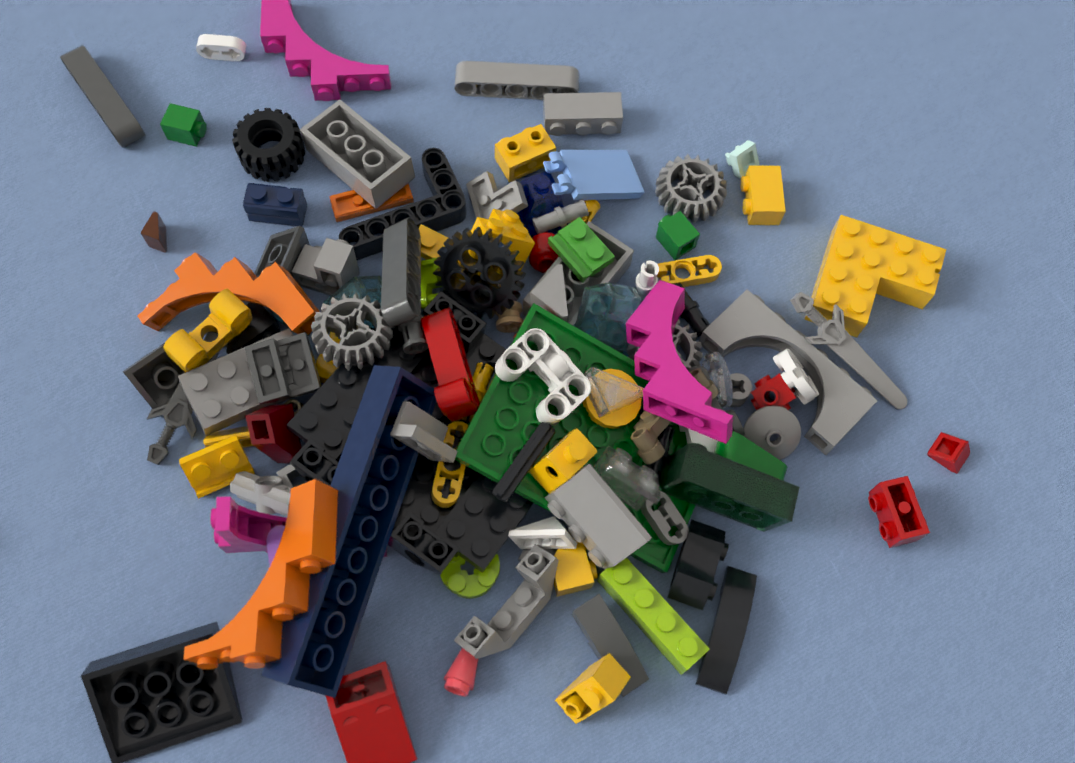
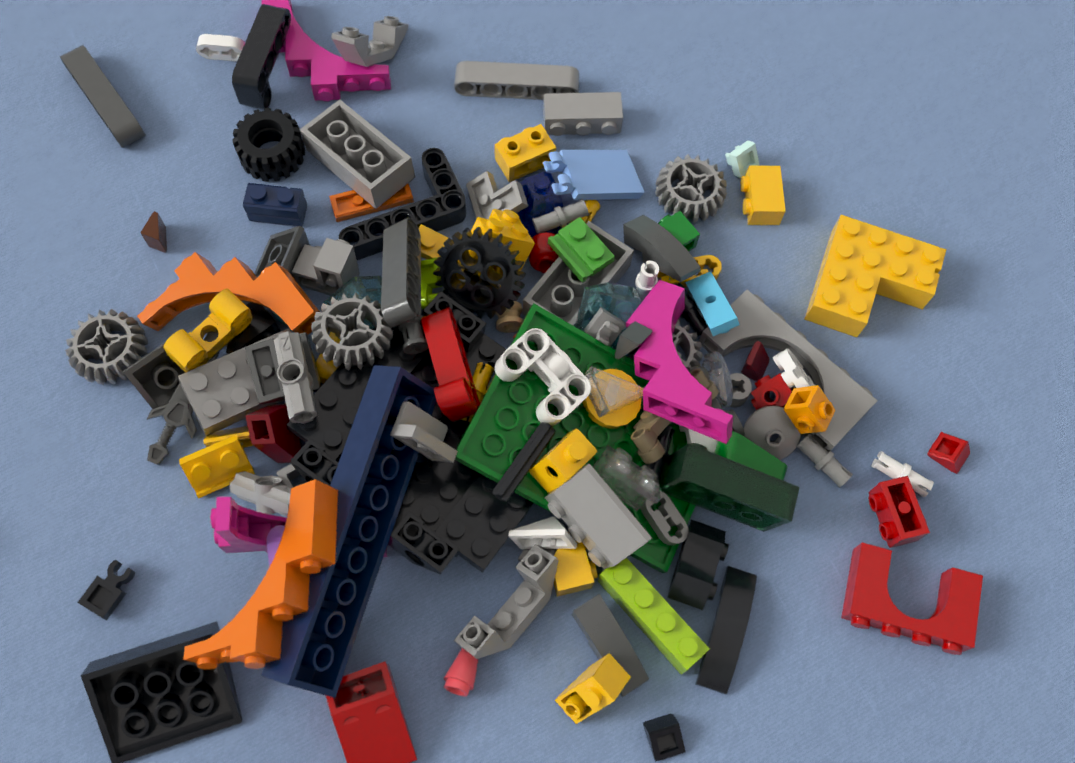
green brick [160,103,207,147] -> none
yellow beam [431,421,468,508] -> none
lime plate [440,554,500,599] -> none
light grey slope [530,264,568,322] -> none
light grey sword [790,292,907,409] -> none
none -> light grey gear [65,309,148,385]
none -> black plate [77,560,135,620]
none -> black beam [232,4,291,109]
none -> light grey piece [274,331,318,424]
none -> light grey slope [332,16,408,67]
none -> light grey tile [584,307,626,346]
none -> dark grey slope [615,321,652,360]
none -> dark grey slope [623,215,701,282]
none -> black slope [643,714,685,762]
none -> medium azure tile [685,271,740,336]
none -> dark red slope [741,341,770,381]
none -> light orange brick [783,385,835,434]
none -> light grey pin [797,433,853,488]
none -> red arch [841,542,983,655]
none -> white pin [871,451,934,498]

